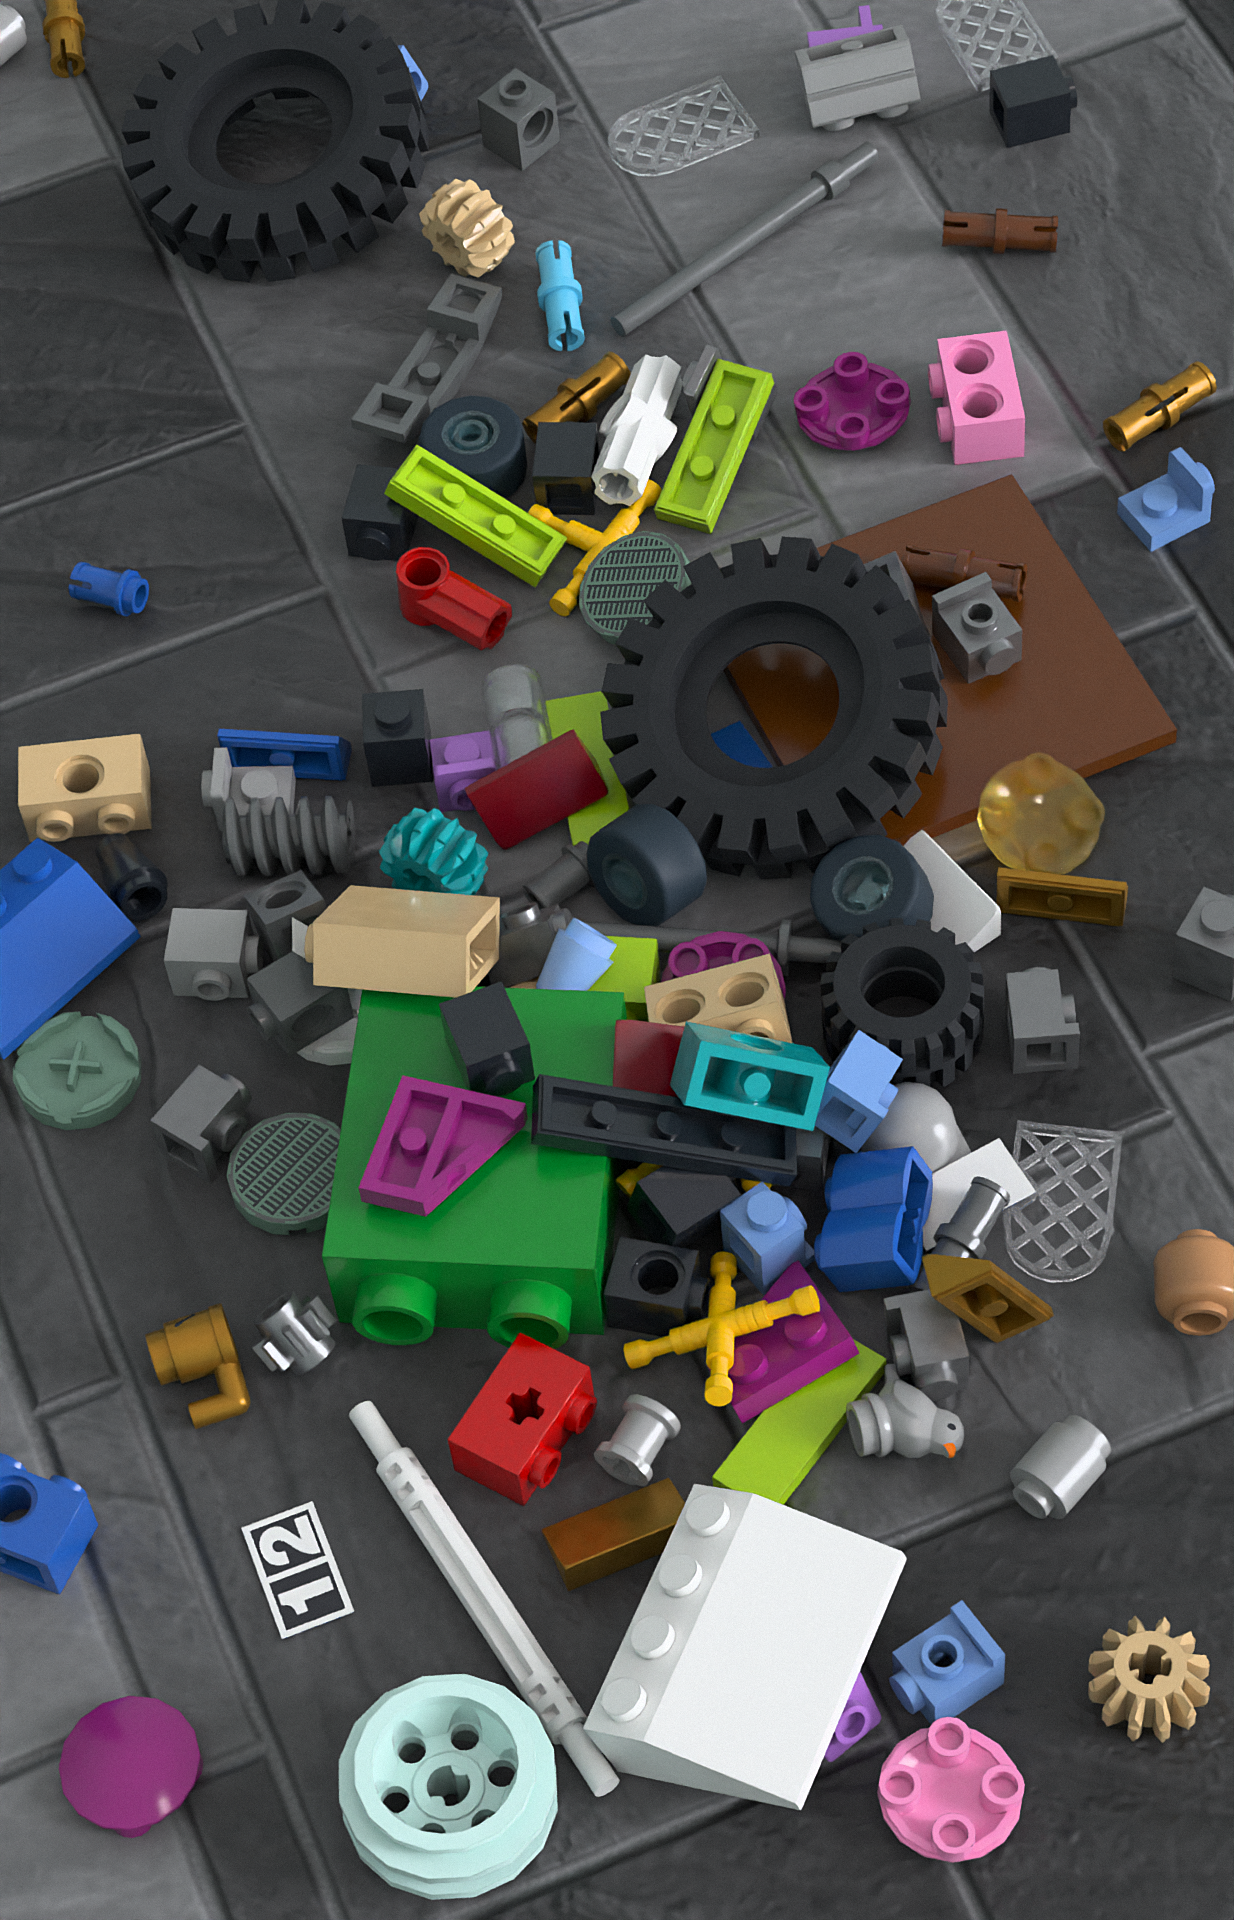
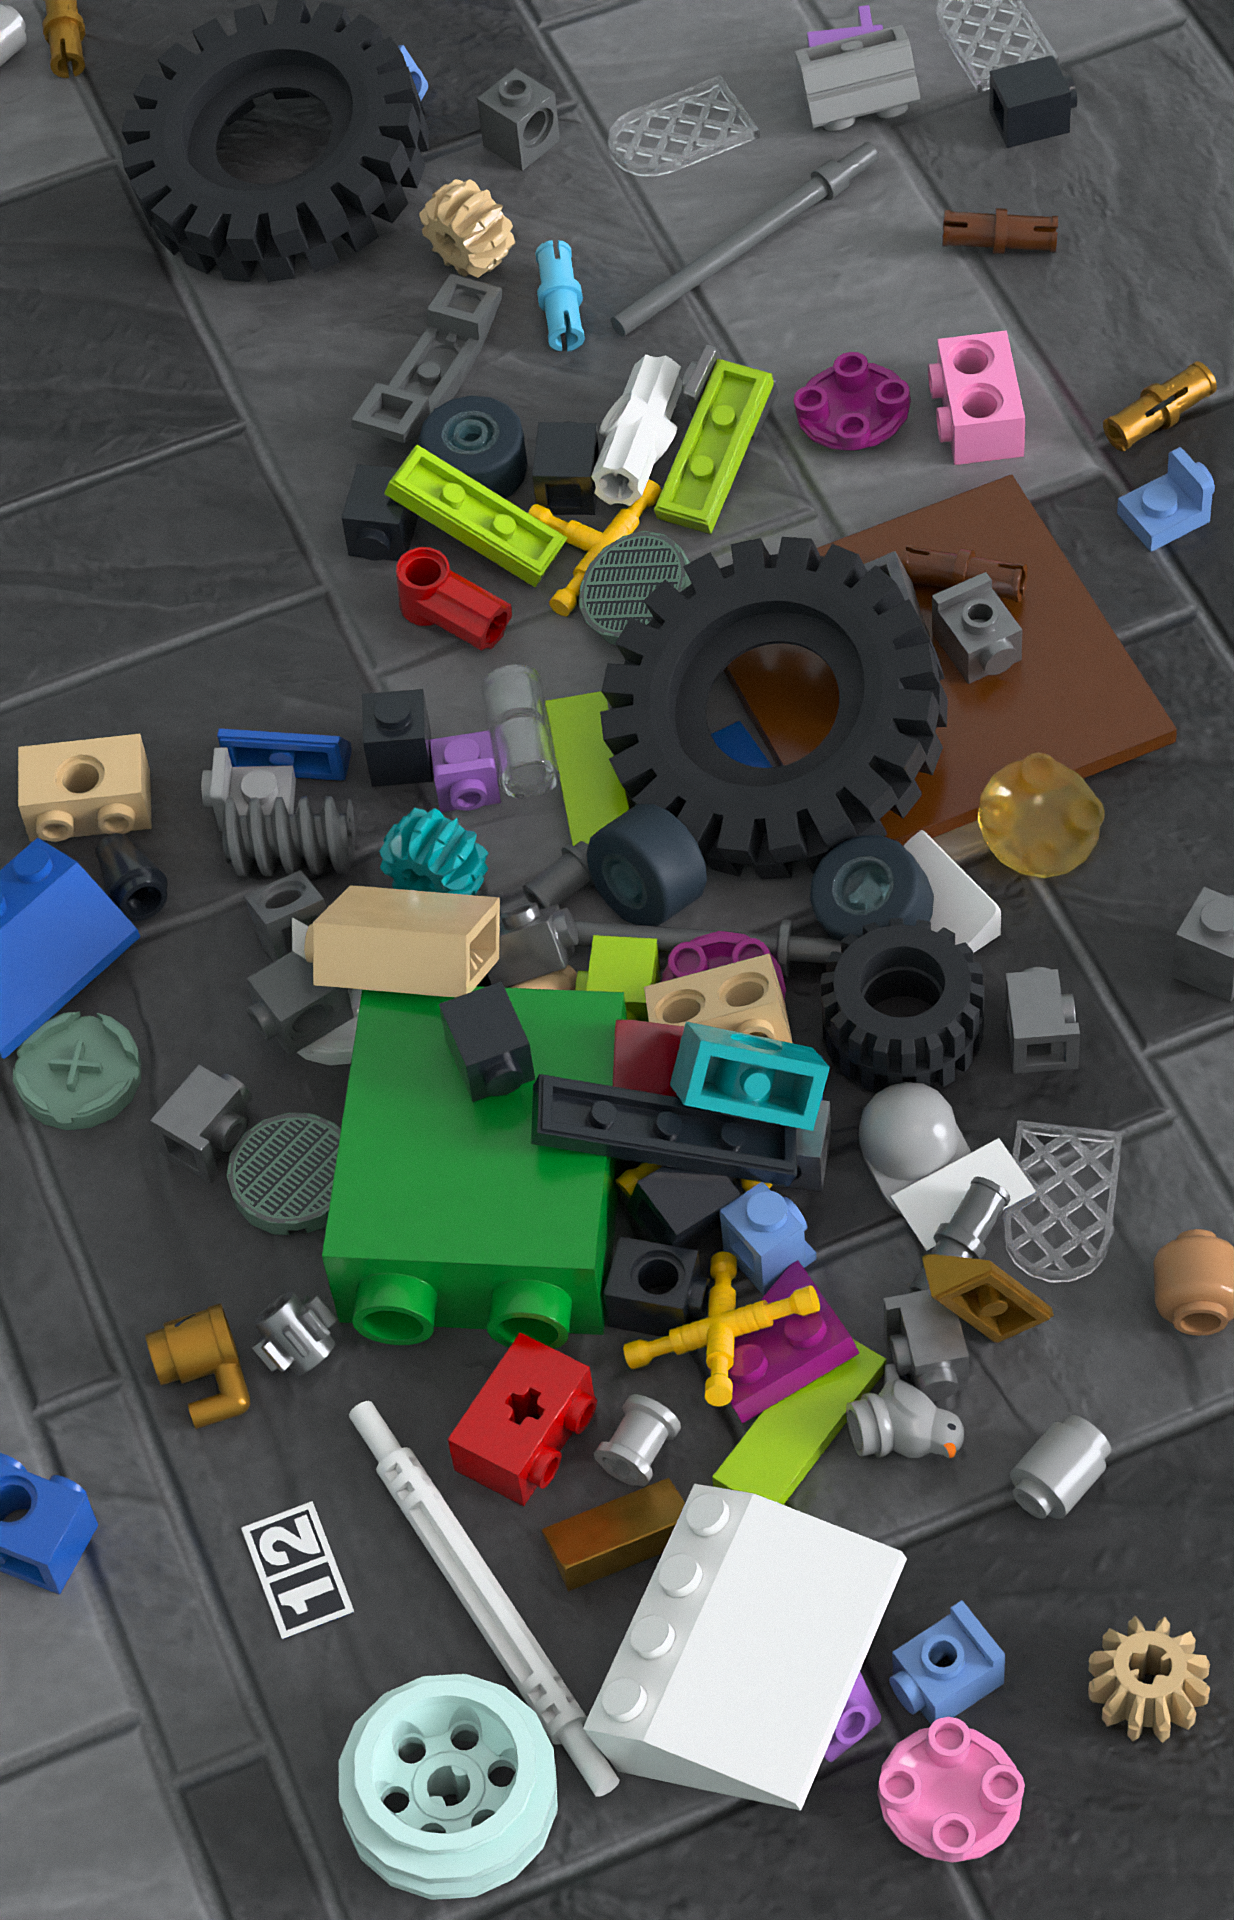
magenta dish [58,1696,204,1838] -> none
blue pin [69,562,149,616] -> none
light grey brick [164,908,264,1001] -> none
magenta wing [358,1075,528,1217] -> none
dark red slope [465,729,609,850] -> none
pearl gold pin [522,351,631,444] -> none
light blue cone [536,918,617,991] -> none
blue brick [814,1146,933,1292] -> none
medium blue brick [815,1030,903,1153] -> none
pearl gold slope [997,867,1128,926] -> none

